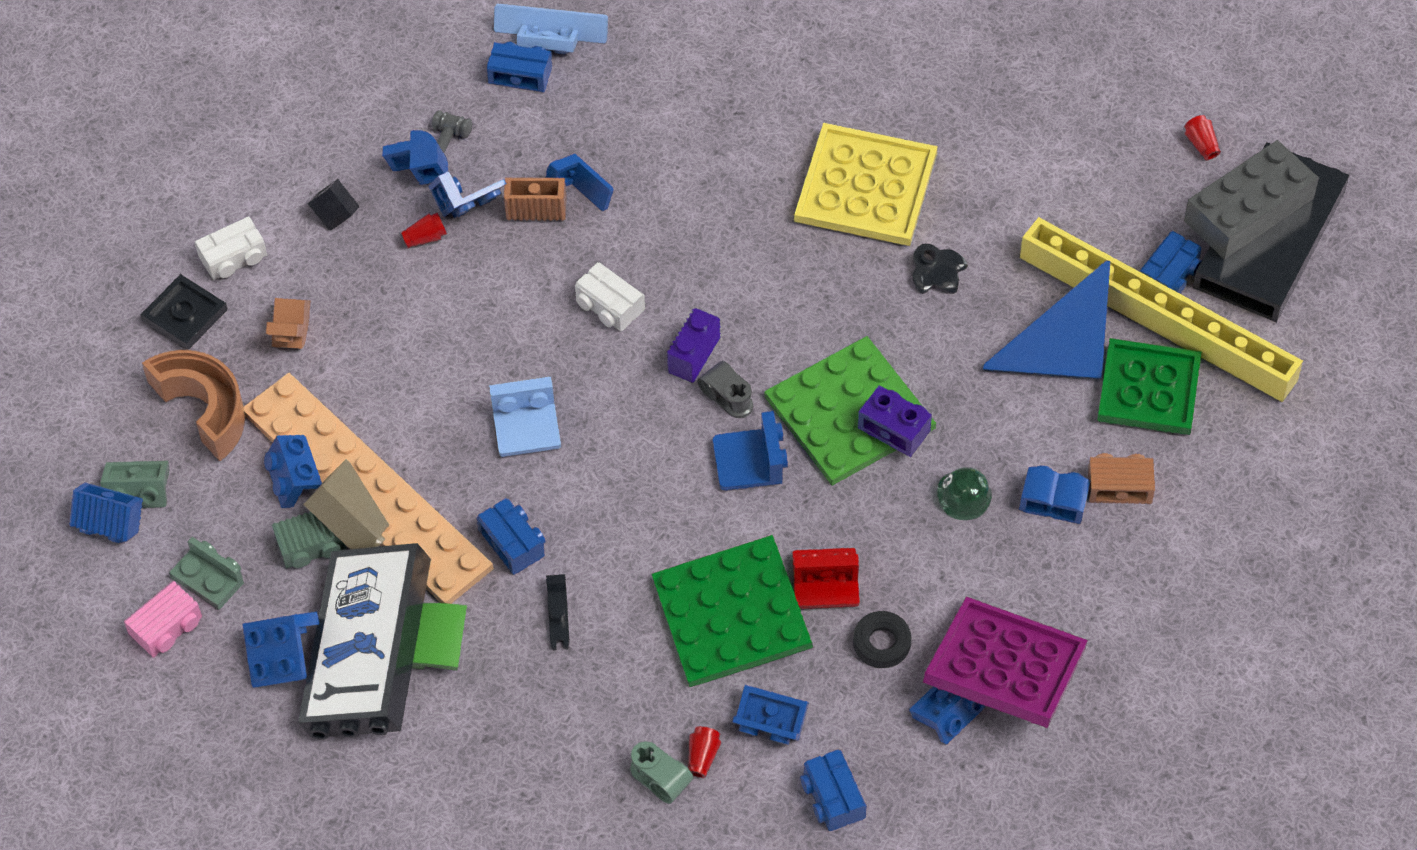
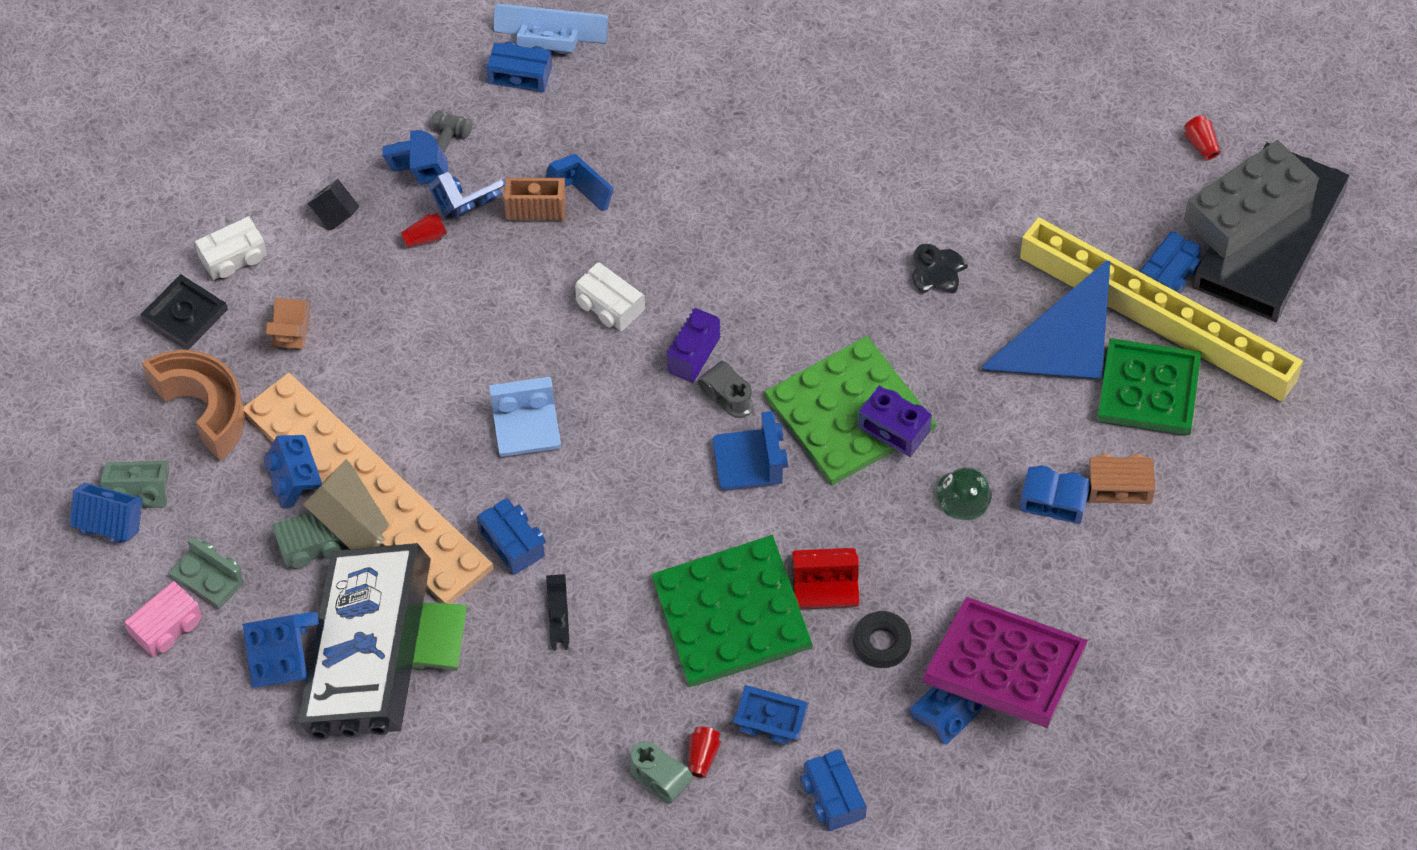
light yellow plate [794,123,938,246] -> none

